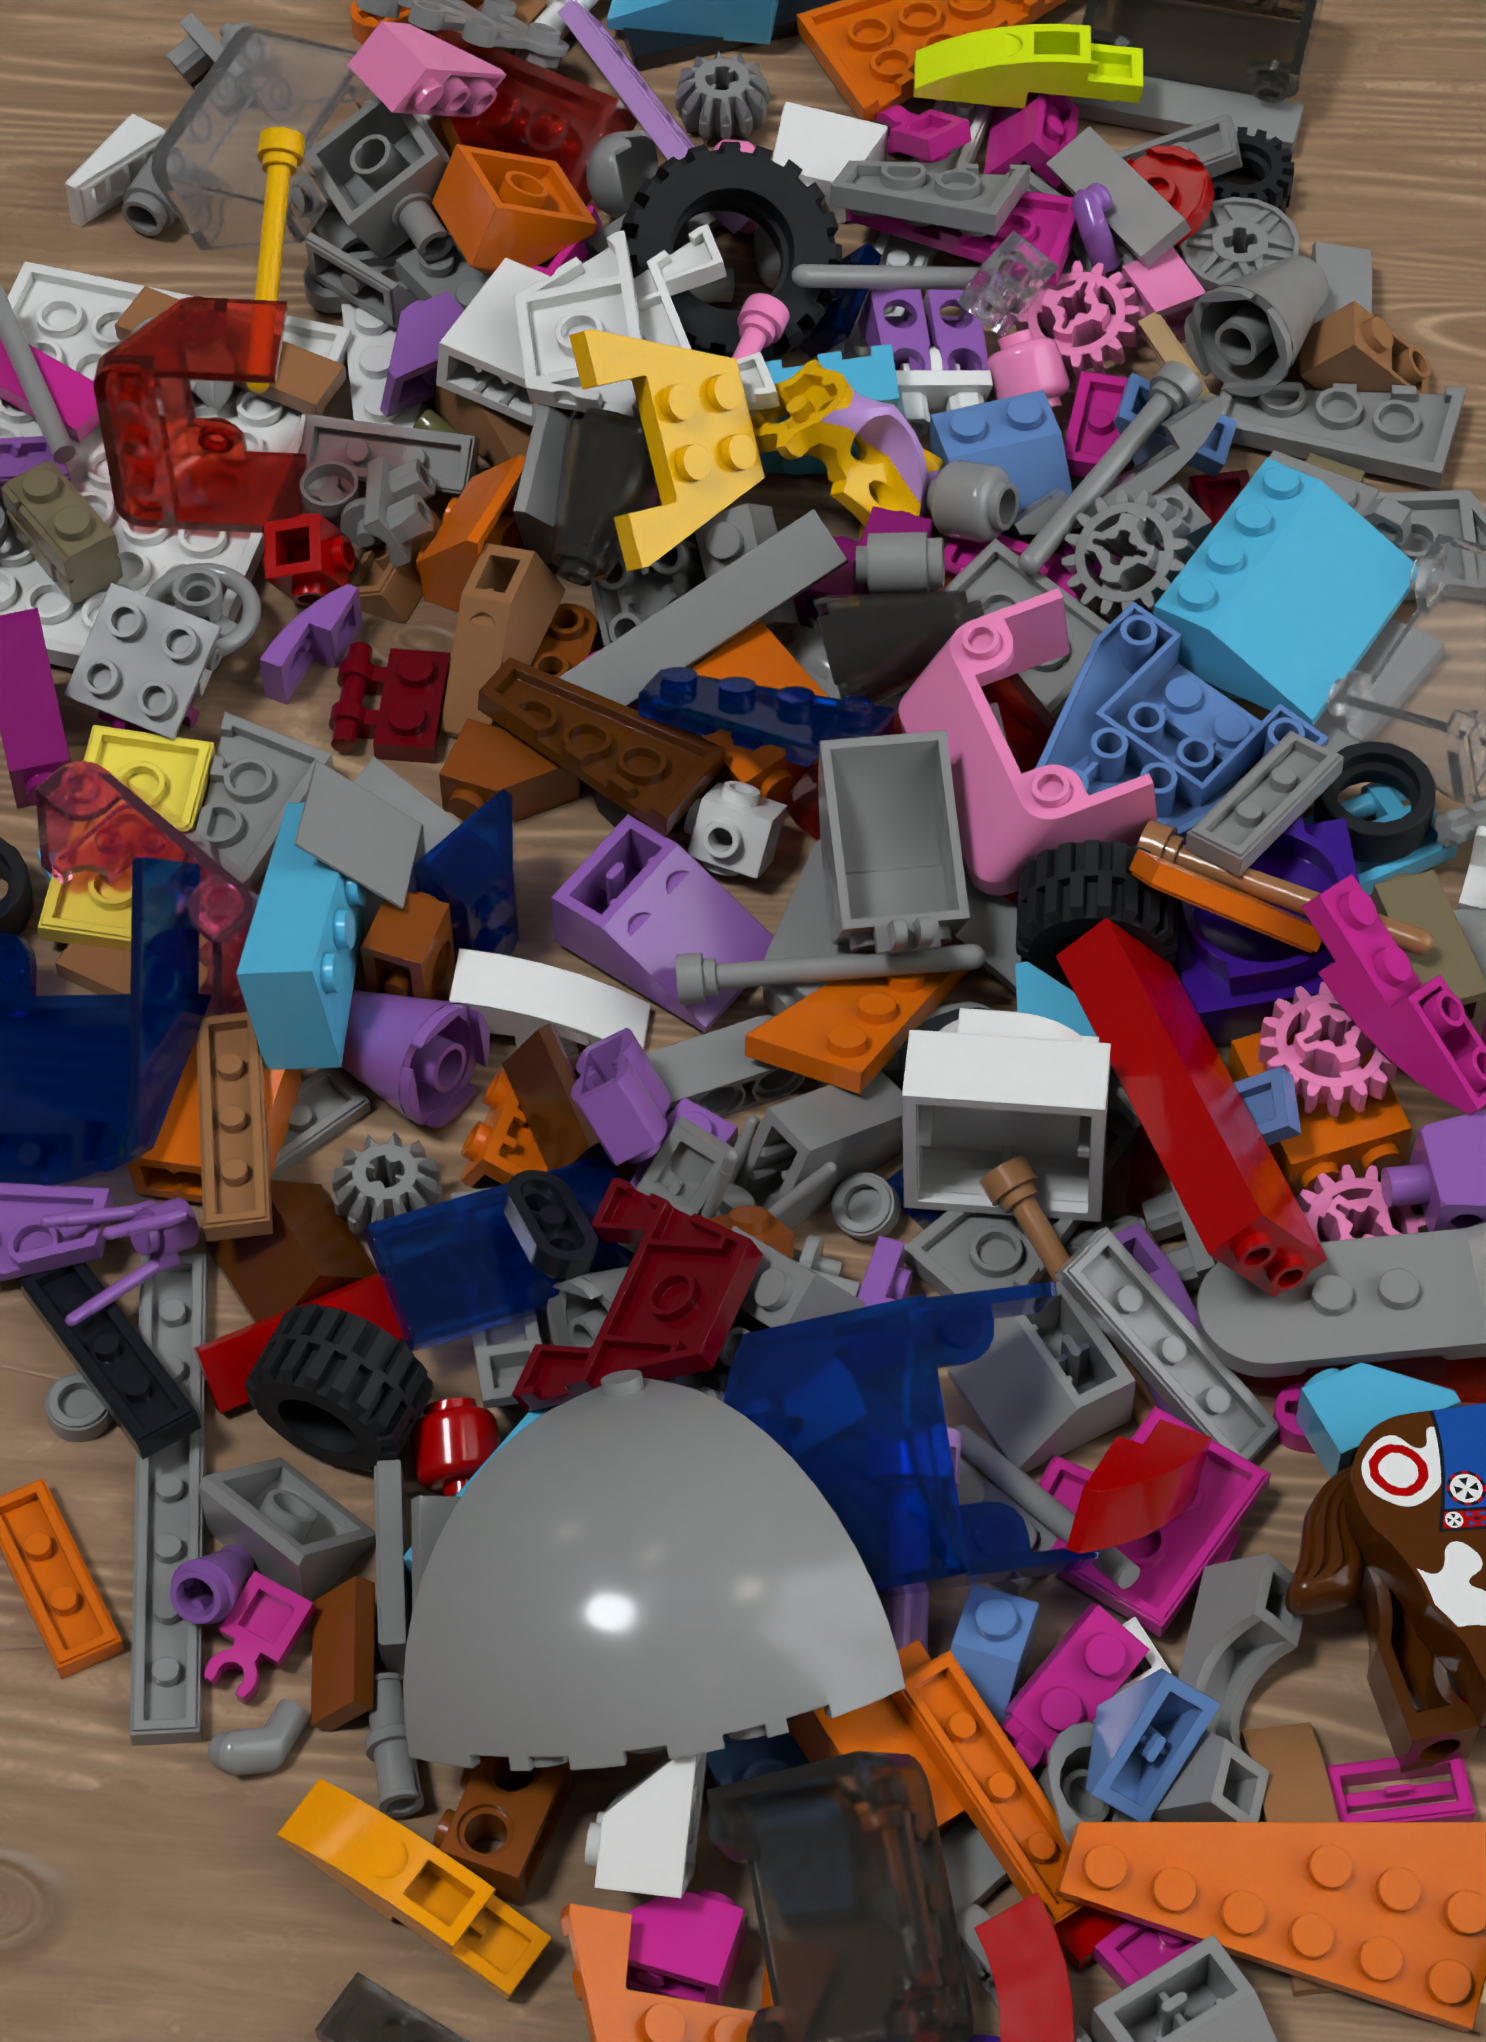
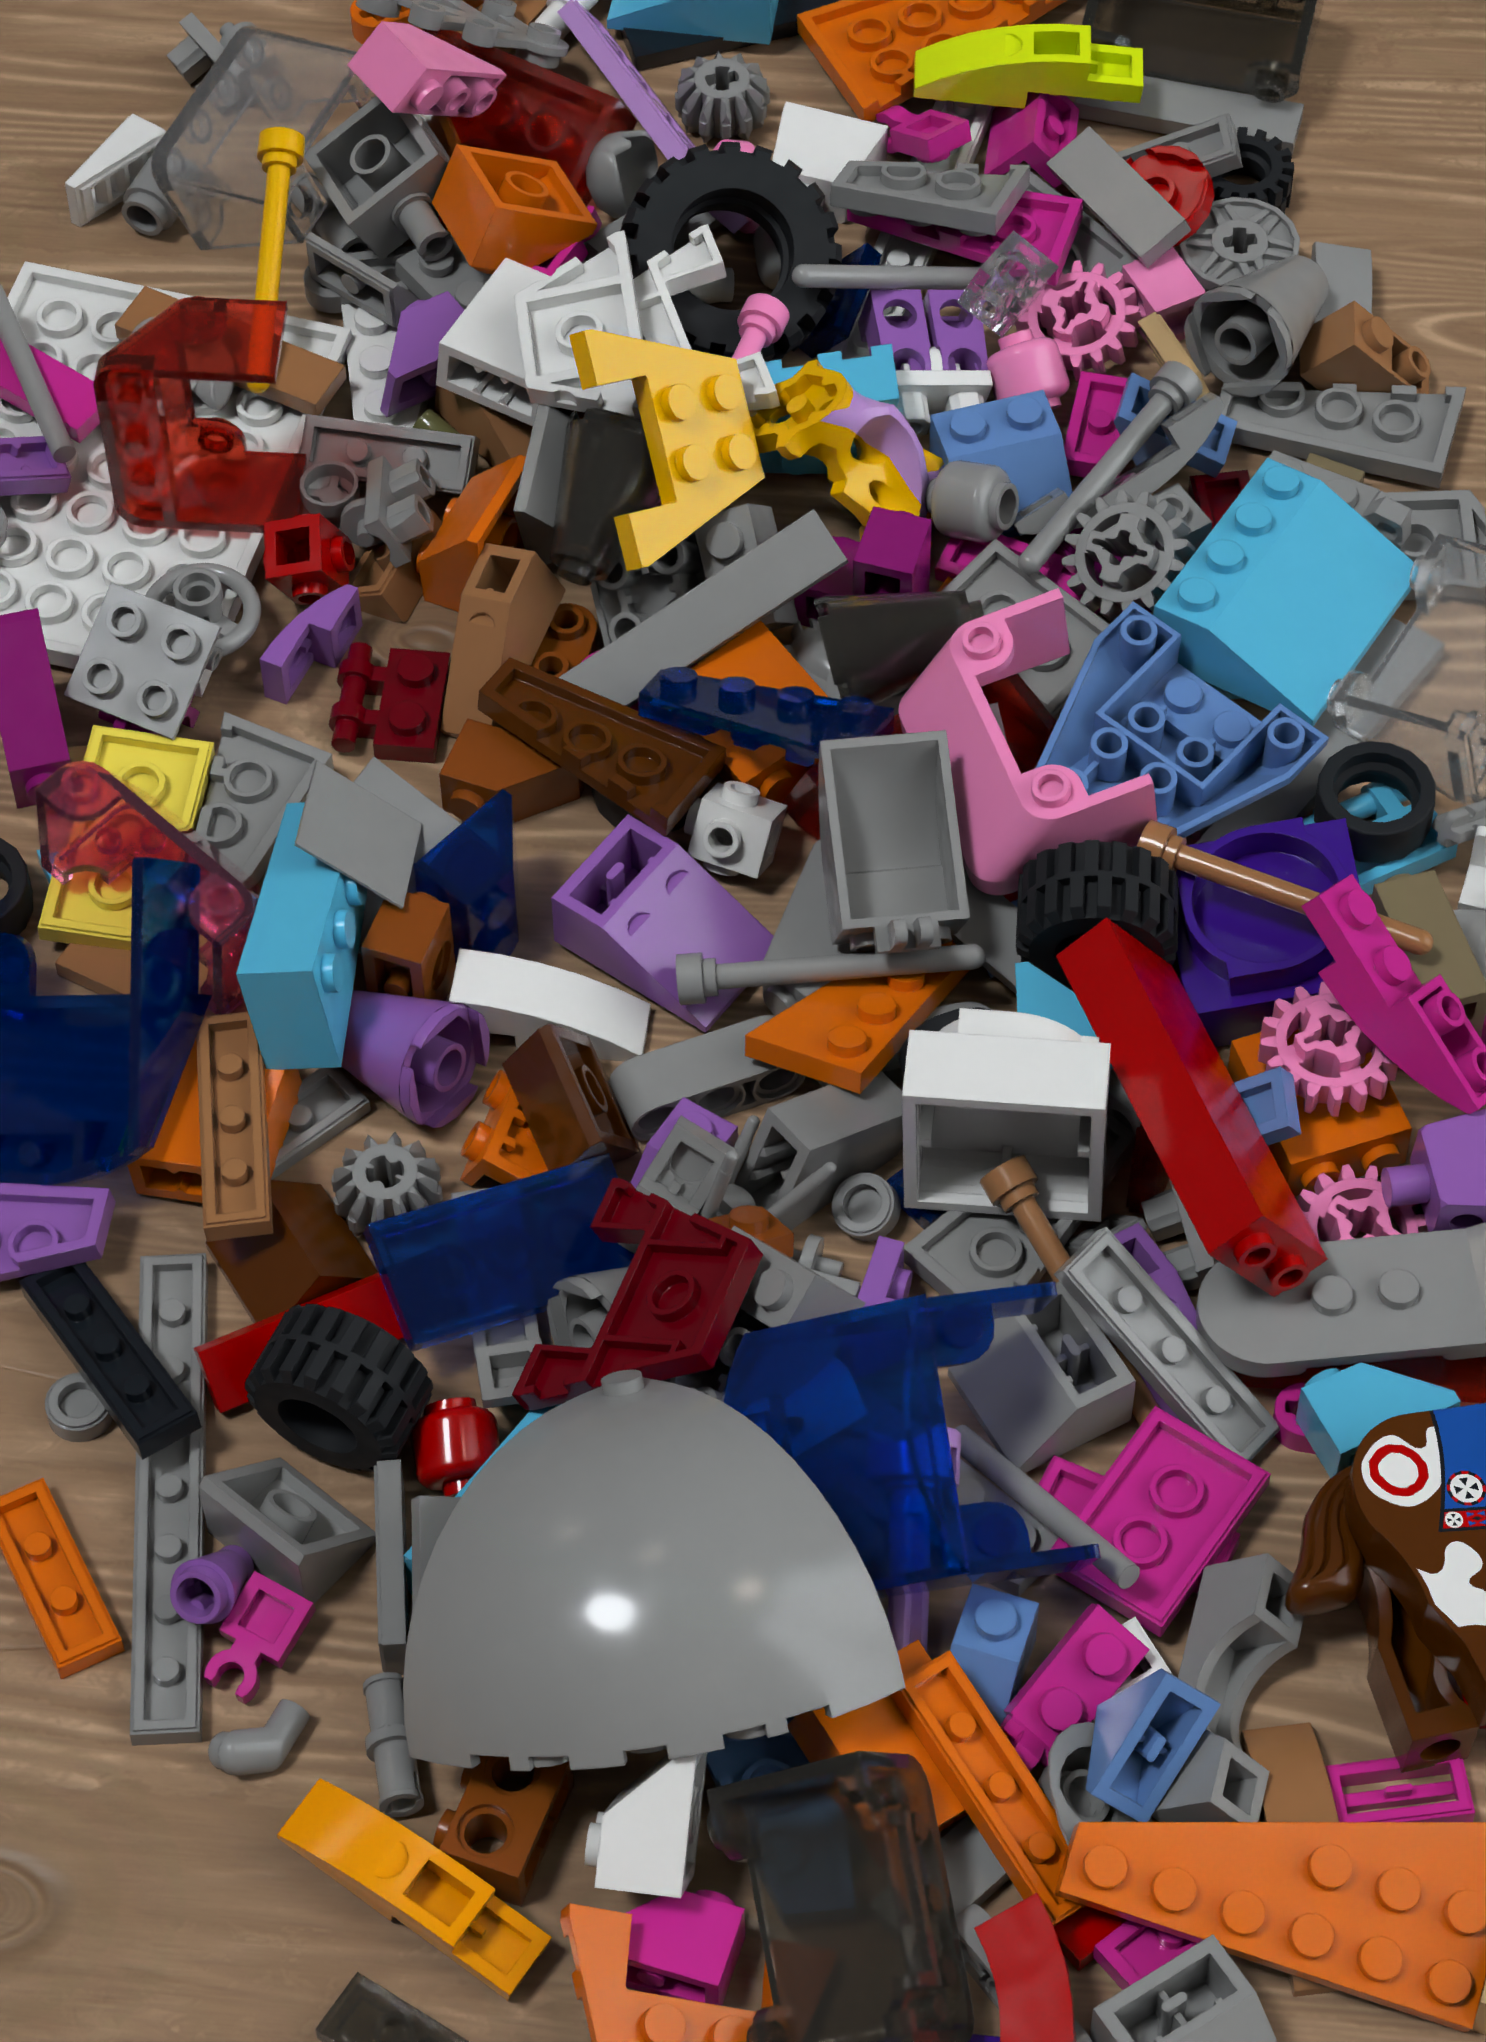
dark tan brick [1,460,123,604] -> none
medium lavender plant [40,1197,199,1326] -> none
dark orange tile [311,1576,375,1732] -> none
black plate [502,1170,598,1280] -> none
medium lavender brick [571,1028,671,1165] -> none
light grey brick [856,532,945,595] -> none
red slope [1066,1419,1212,1554] -> none
medium lavender arm [1071,183,1121,273] -> none
orange tile [1129,849,1322,953] -> none
light grey tile [1185,731,1344,877] -> none

